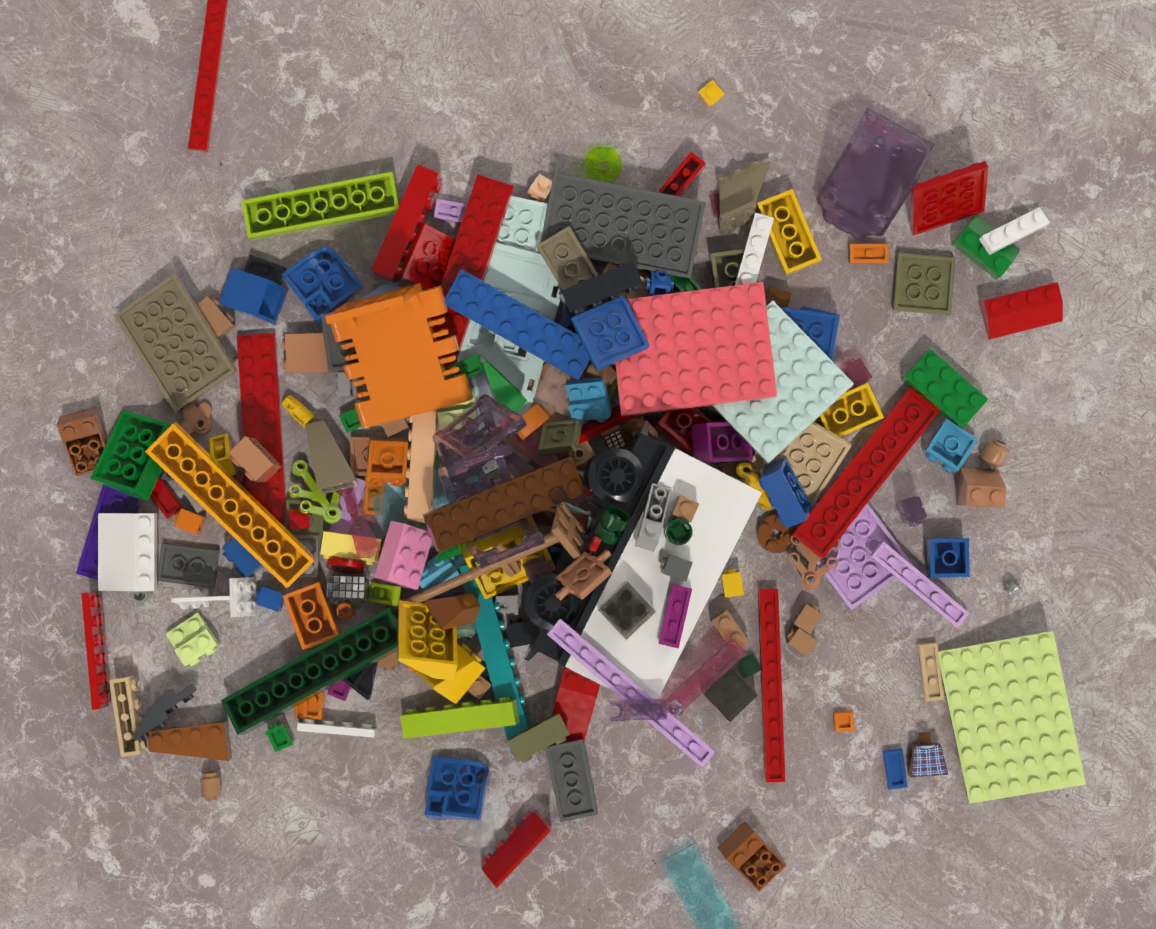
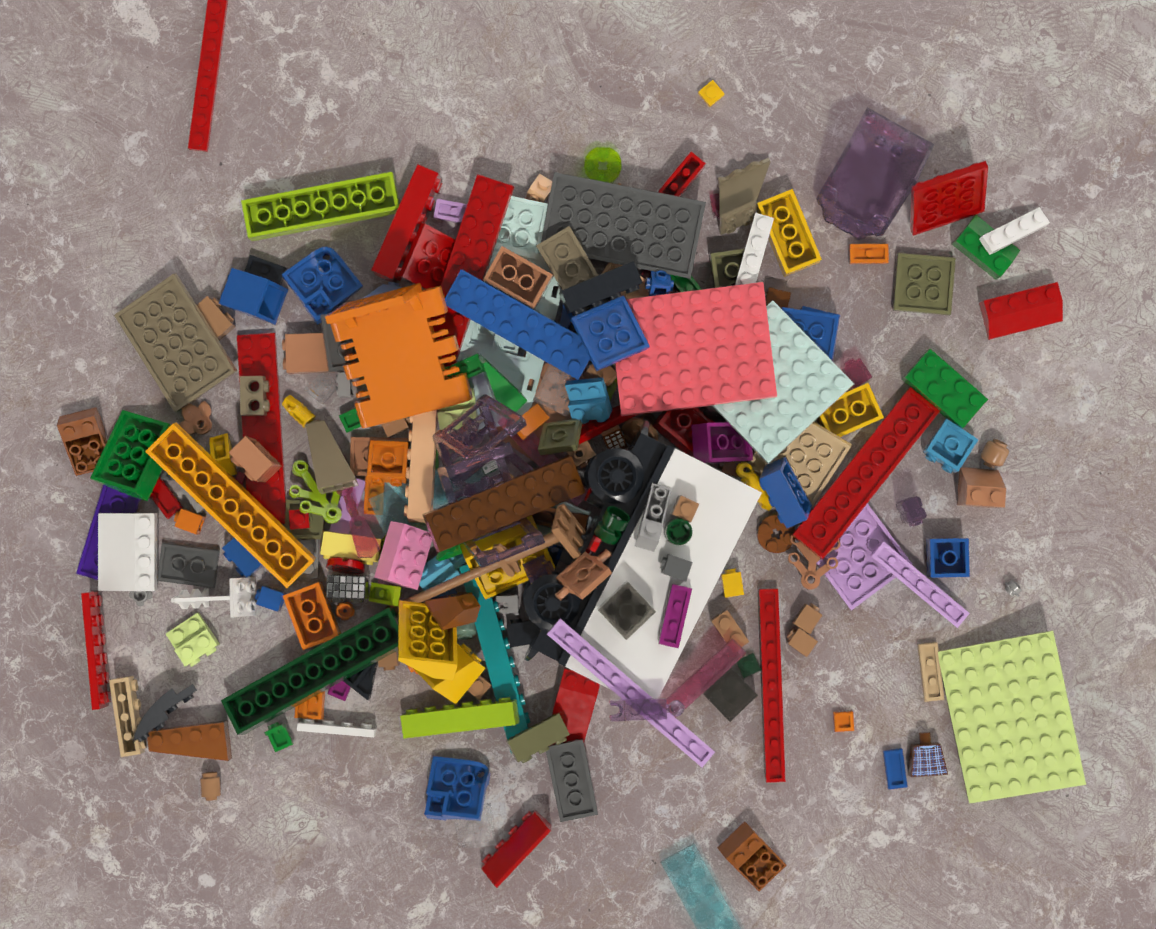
none -> dark tan brick [240,376,270,416]
none -> nougat brick [483,246,554,309]

